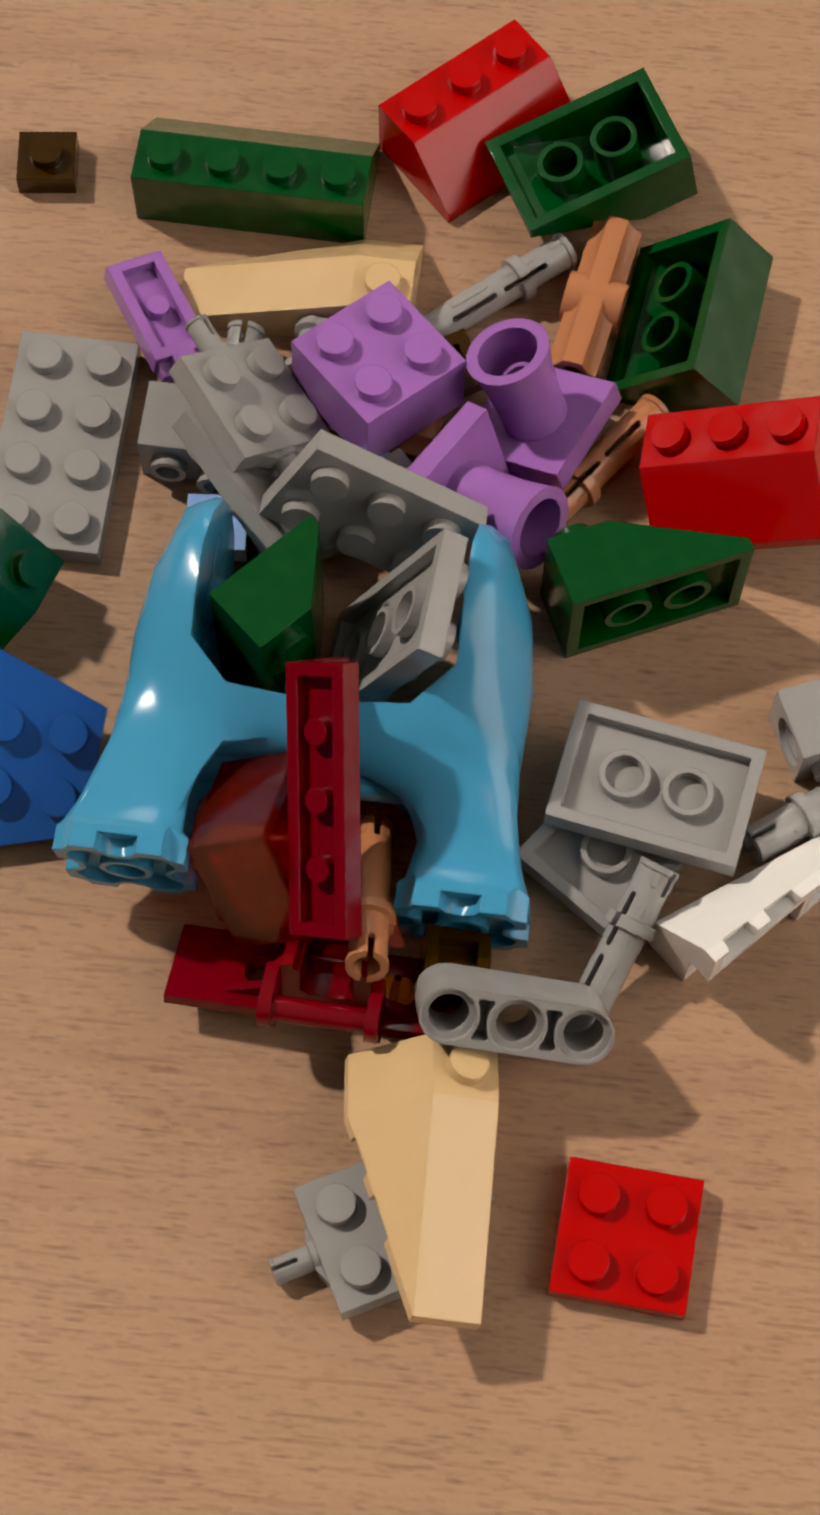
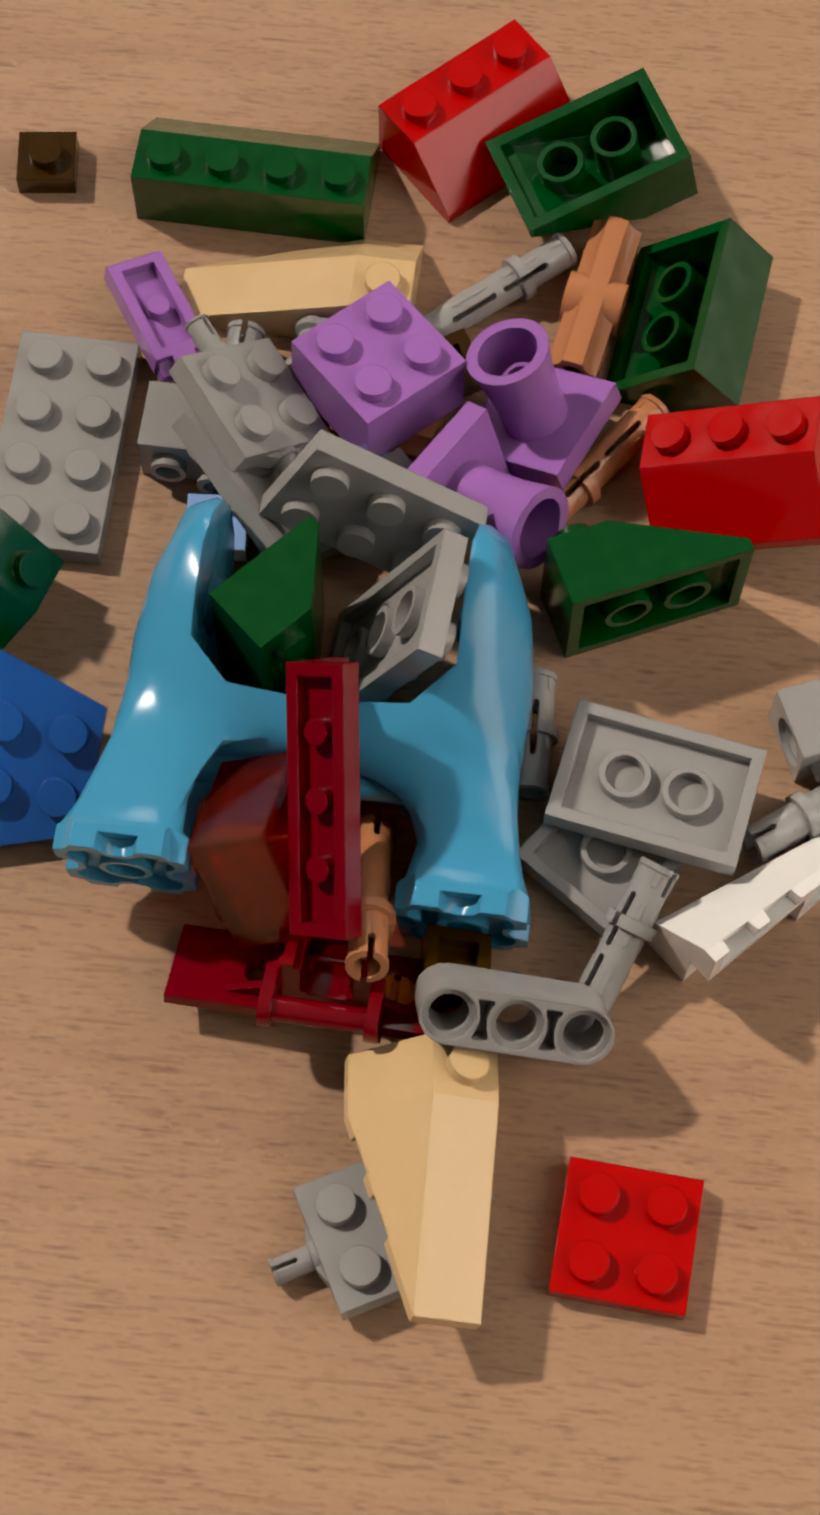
none -> light grey pin [519,668,559,800]

